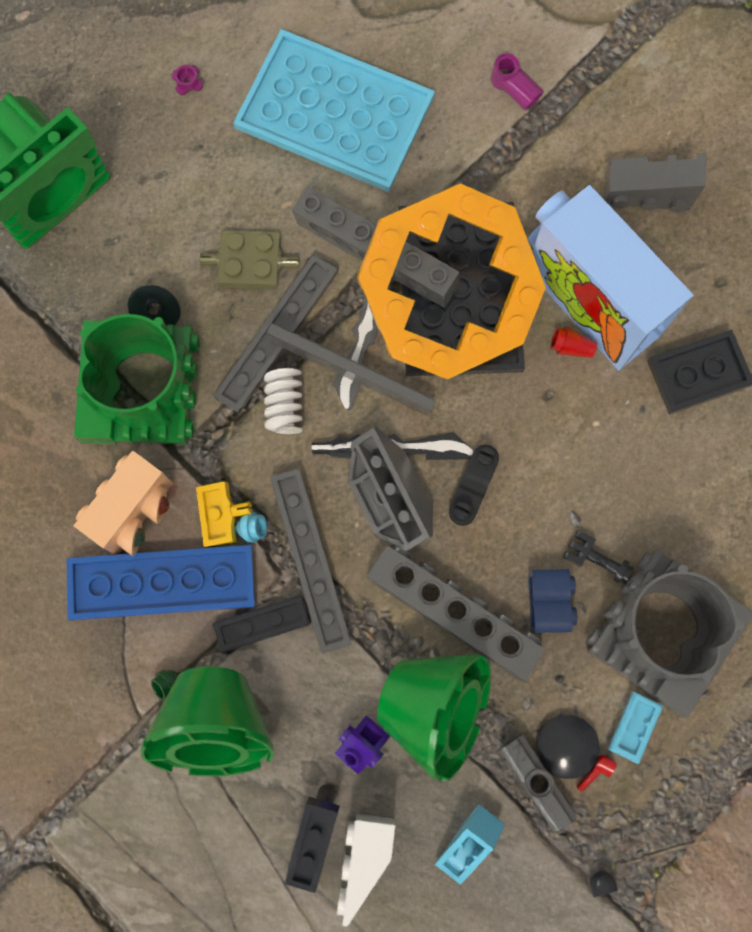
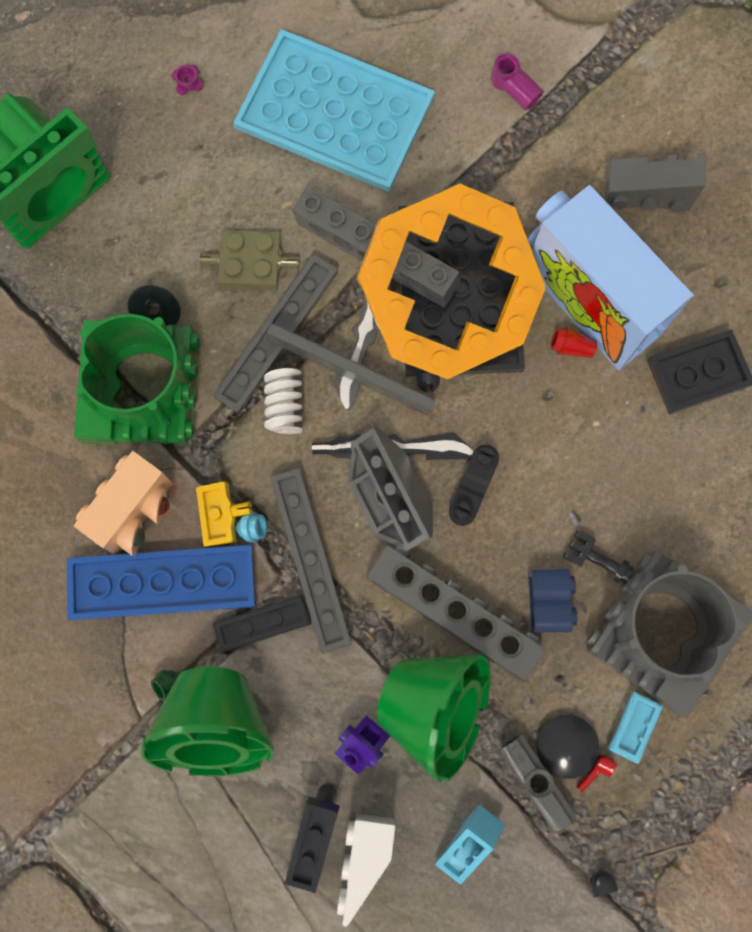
none -> black hinge [416,373,440,393]

